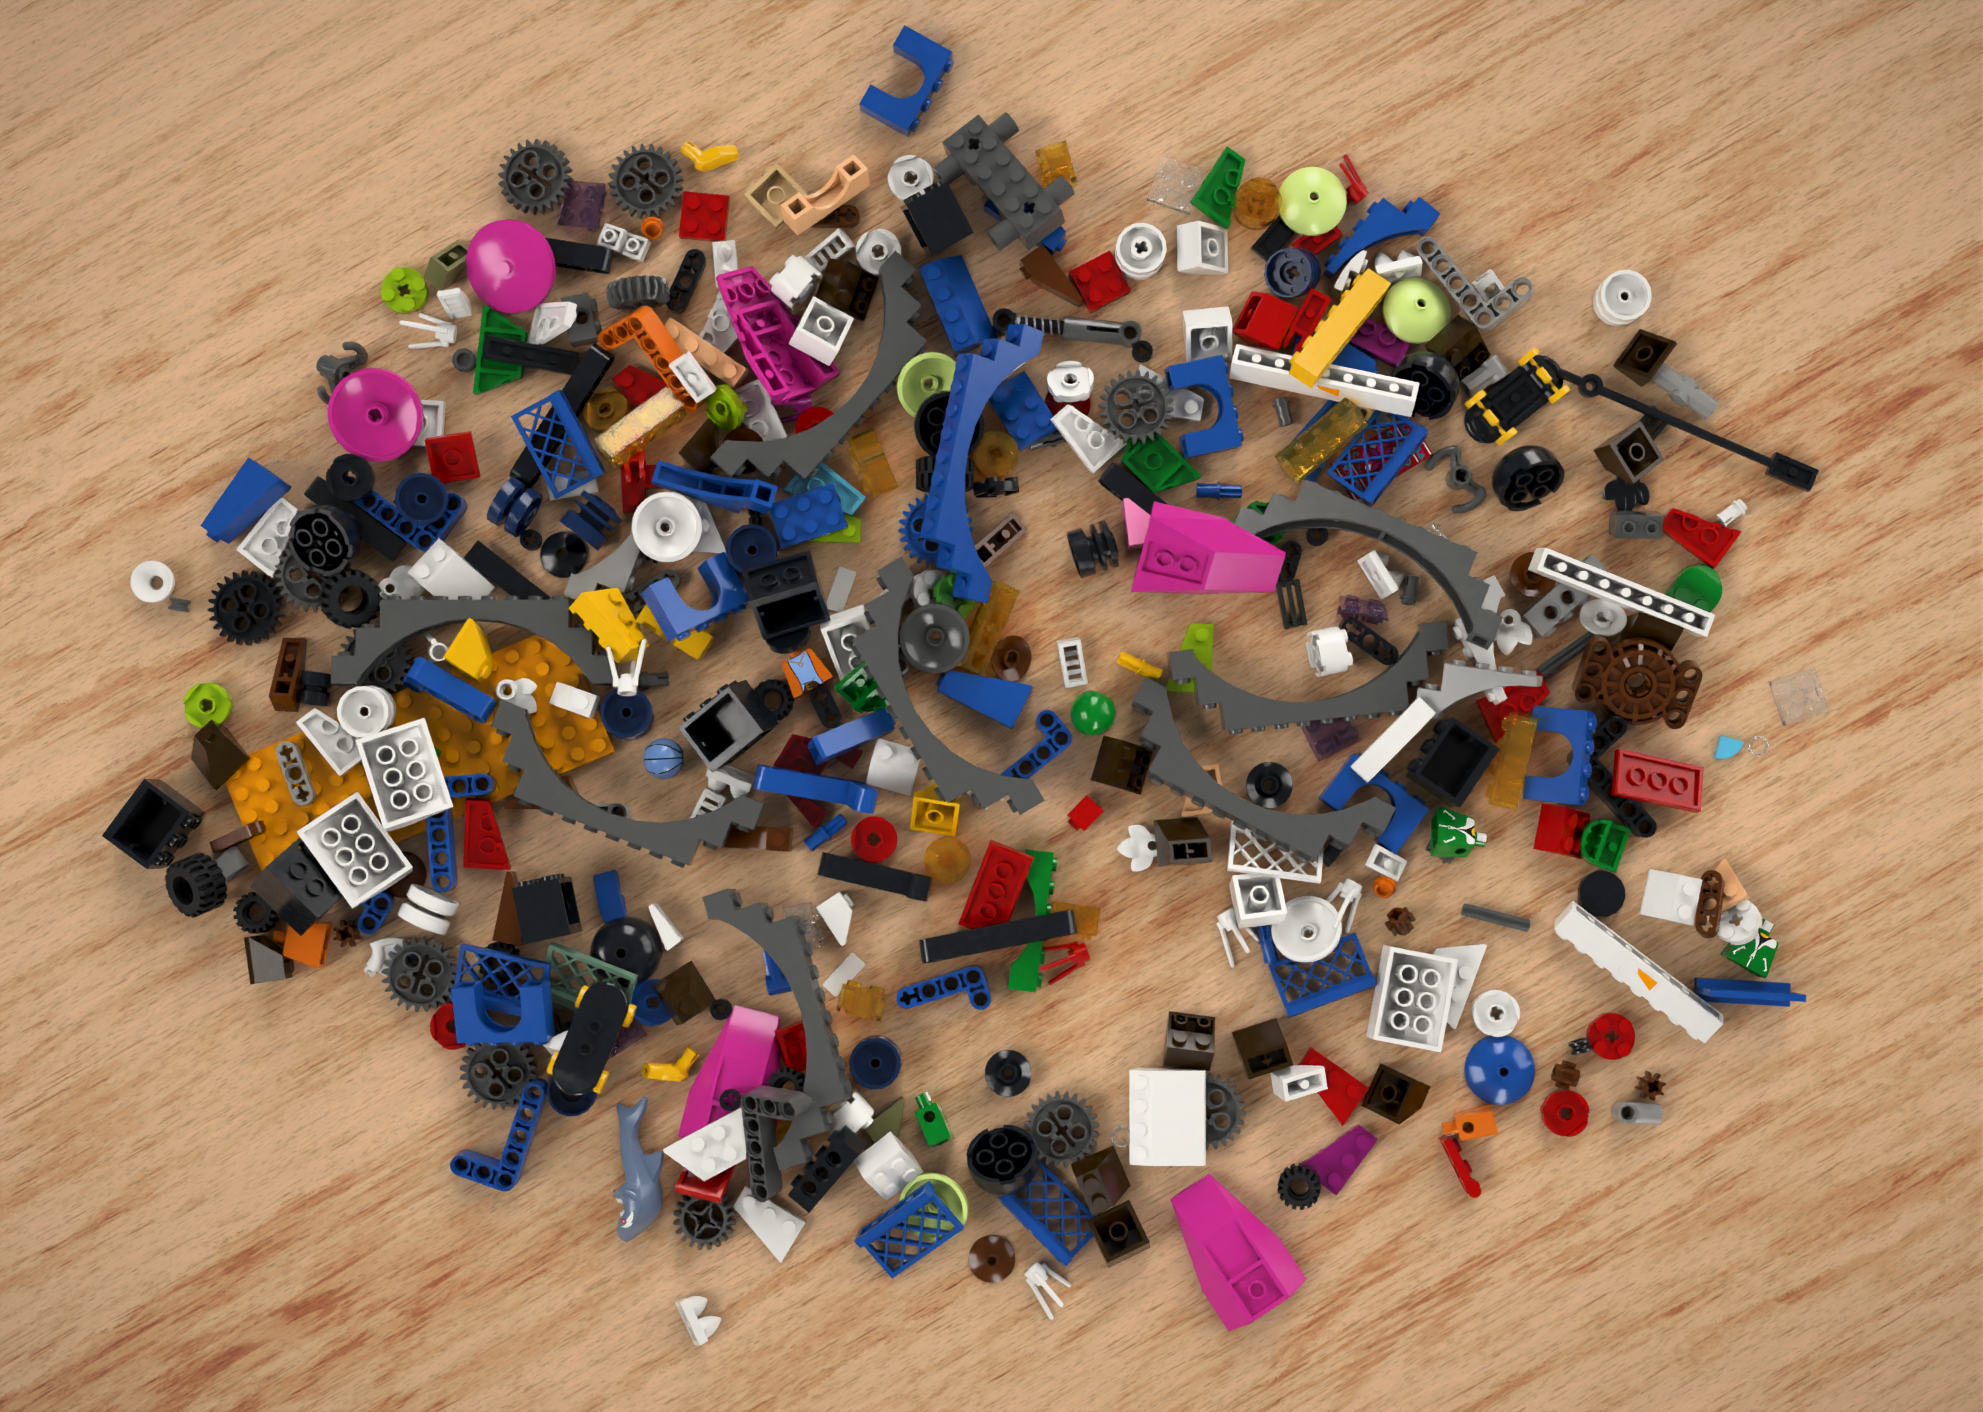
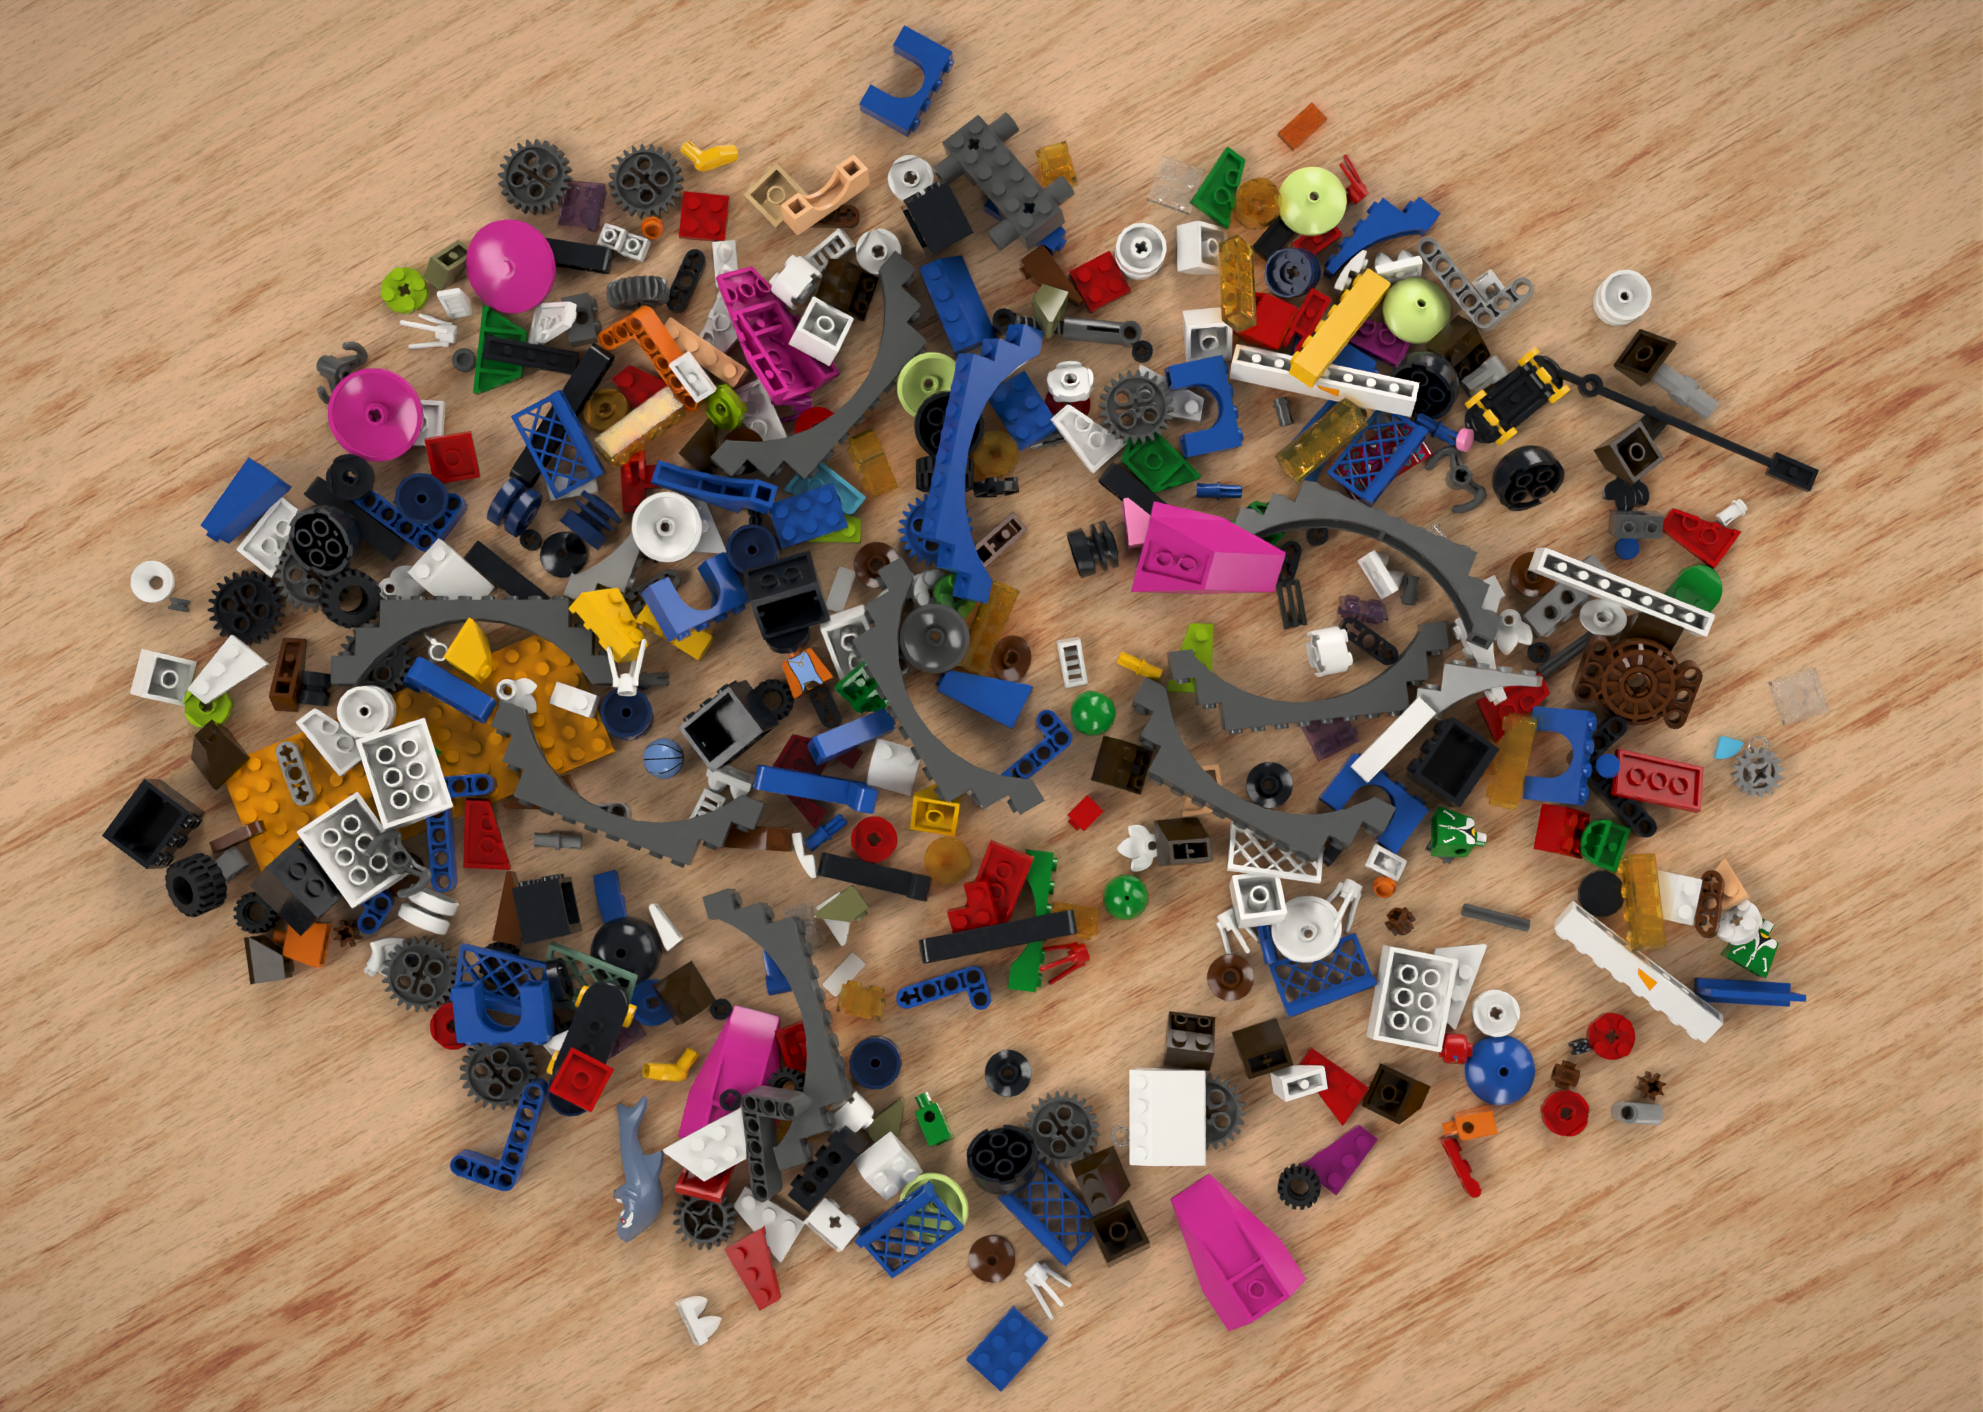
none -> white slope [130,649,197,706]
none -> white wing [187,635,270,704]
none -> dark grey piece [365,829,432,898]
none -> light grey pin [534,832,582,850]
none -> black beam [546,958,574,1003]
none -> red plate [548,1047,614,1113]
none -> red wing [724,1226,781,1310]
none -> white slope [792,832,818,878]
none -> white brick [803,1198,860,1253]
none -> olive slope [814,885,870,922]
none -> reddish brown dish [854,542,899,588]
none -> red plate [947,878,999,933]
none -> blue plate [966,1306,1048,1392]
none -> olive slope [1031,284,1069,339]
none -> green helmet [1103,874,1149,920]
none -> reddish brown dish [1207,954,1254,1001]
none -> clear yellow brick [1218,235,1257,333]
none -> clear orange tile [1277,102,1327,152]
none -> blue axle [1414,413,1458,446]
none -> red head [1439,1033,1473,1065]
none -> bright pink tile [1456,428,1474,452]
none -> black bush [1527,642,1551,663]
none -> blue tile [1596,754,1621,778]
none -> blue tile [1614,538,1640,560]
none -> clear yellow brick [1619,853,1667,951]
none -> light grey gear [1730,746,1784,797]

